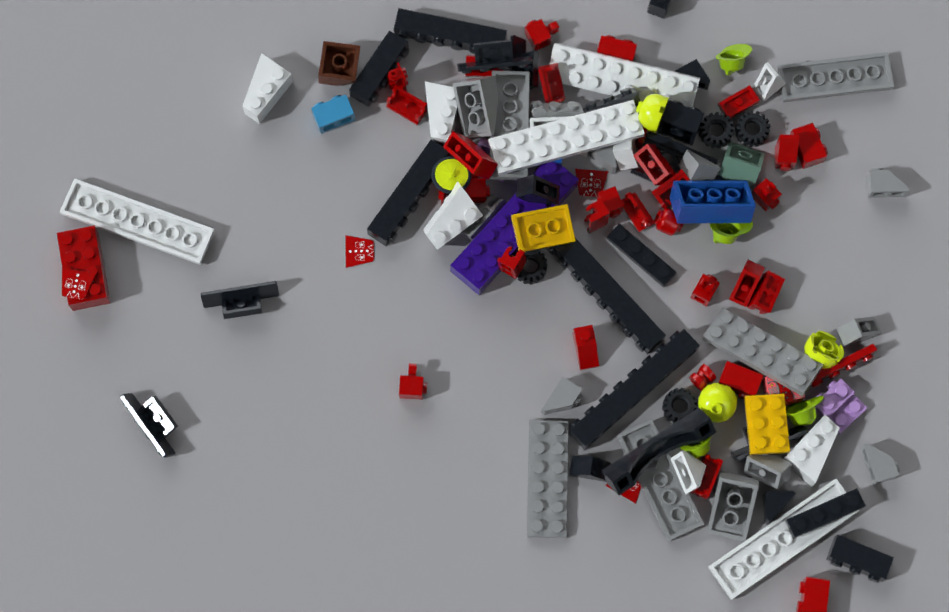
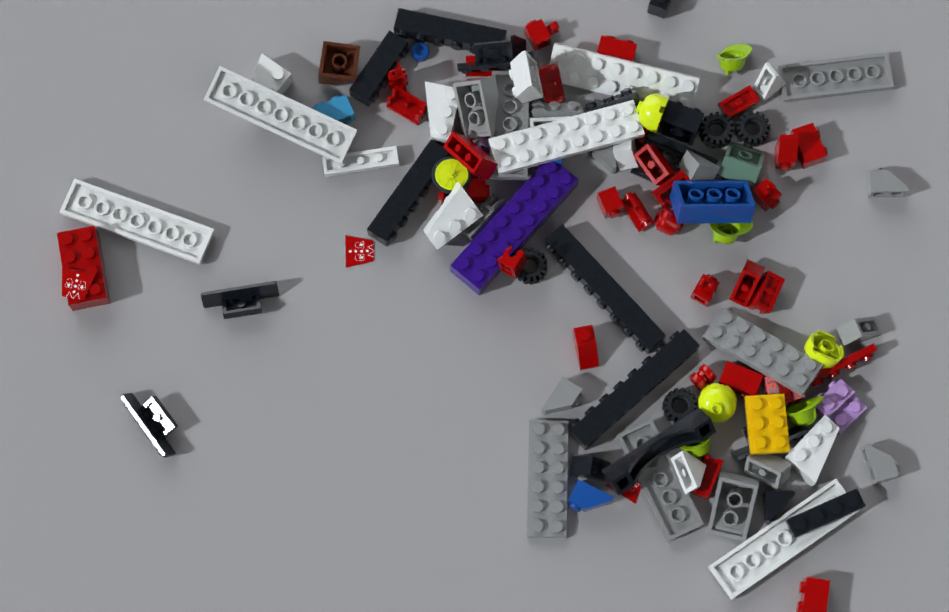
red brick [399,363,427,400] -> none
yellow plate [511,204,576,252] -> none
black slope [516,175,560,205] -> none
red sticker [575,169,609,197] -> none
red hinge [584,197,610,234] -> none
black plate [606,223,677,288] -> none
black slope [674,59,710,90] -> none
black brick [826,535,894,583] -> none
none -> white plate [204,66,357,165]
none -> white plate [322,146,399,177]
none -> blue tile [411,42,430,62]
none -> white slope [509,50,543,103]
none -> blue slope [567,479,614,512]

